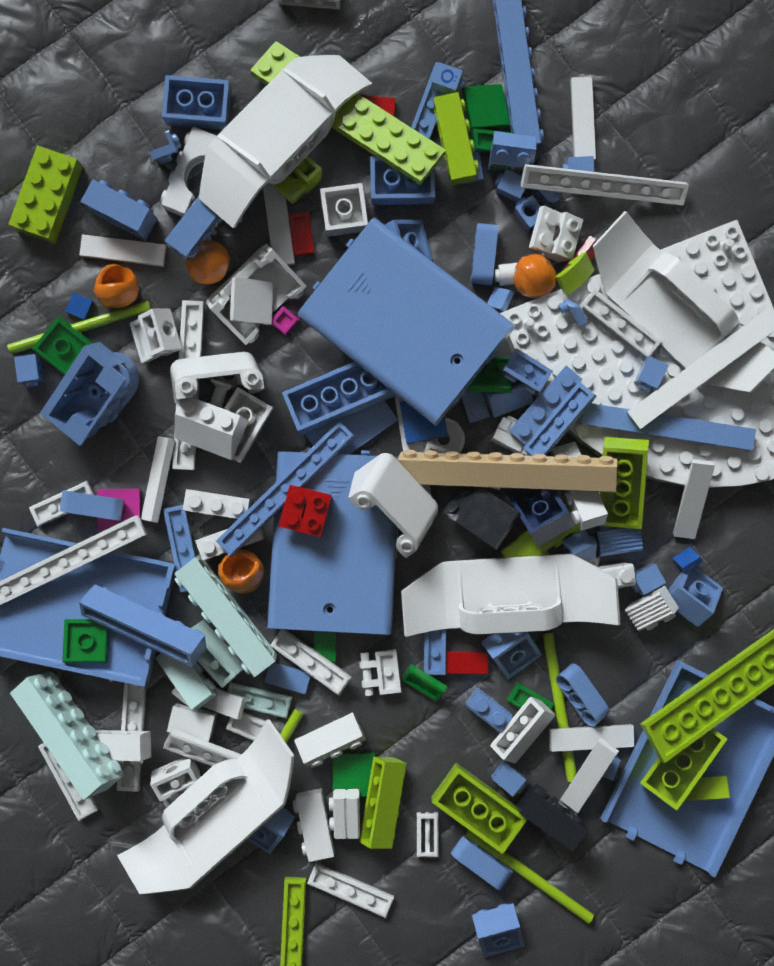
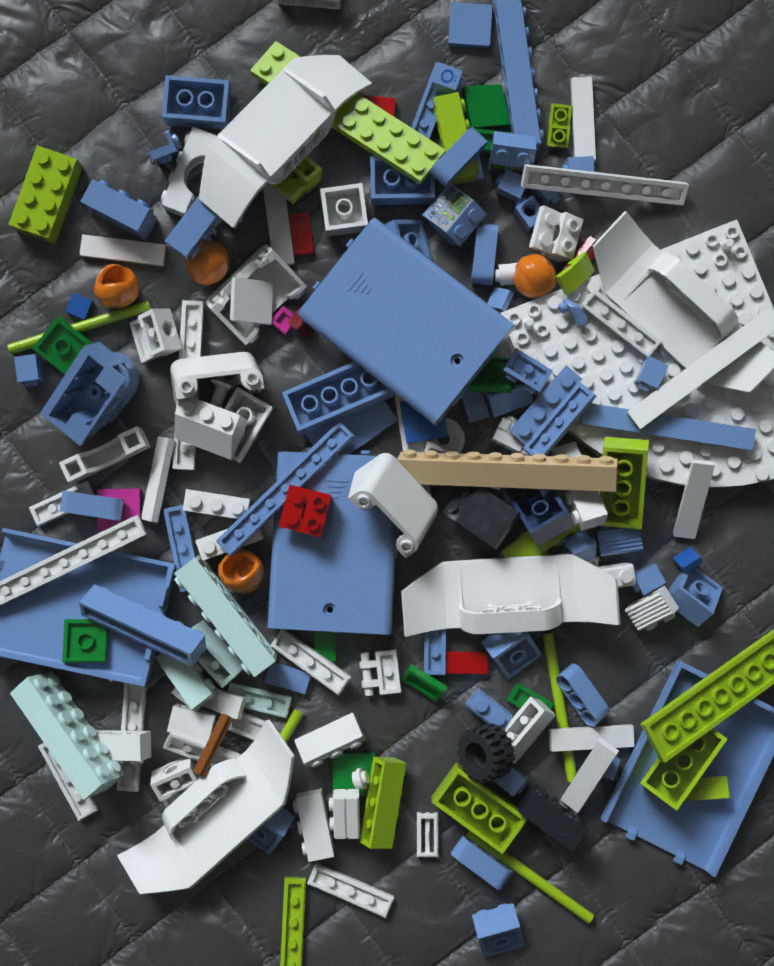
none -> white arch [59,426,151,483]
none -> dark orange axle [194,713,233,776]
none -> dark red slope [288,307,314,339]
none -> white plate [352,768,370,790]
none -> medium blue slope [422,183,487,247]
none -> medium blue beam [430,127,488,187]
none -> medium blue tile [448,2,492,49]
none -> black tyre [457,723,515,784]
none -> lime slope [547,103,572,148]

